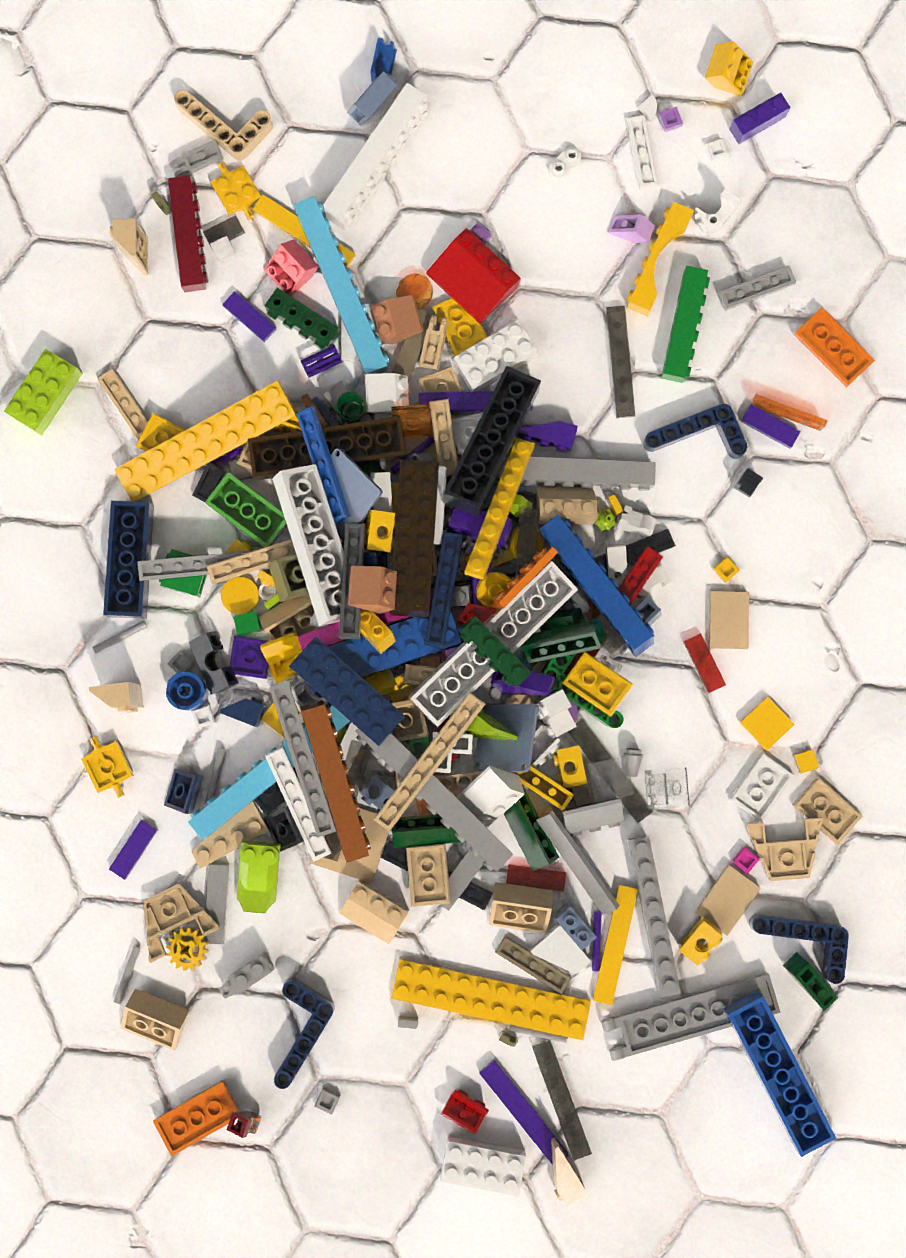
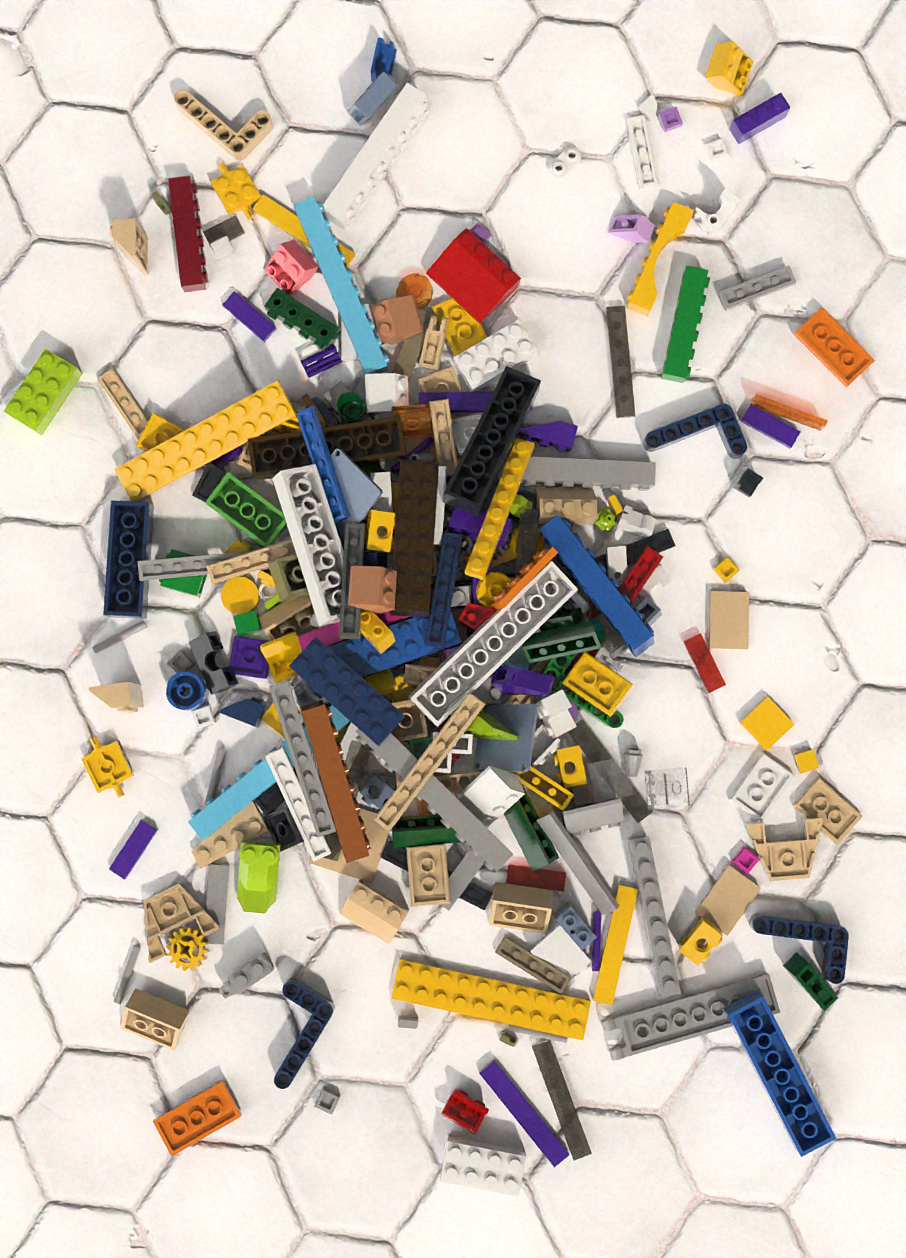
dark blue slope [164,768,204,814] -> none
light grey hinge [169,140,224,177] -> none
dark red leg [226,1111,262,1138] -> none
dark green brick [458,616,532,687] -> none
slope [551,1137,588,1206] -> none

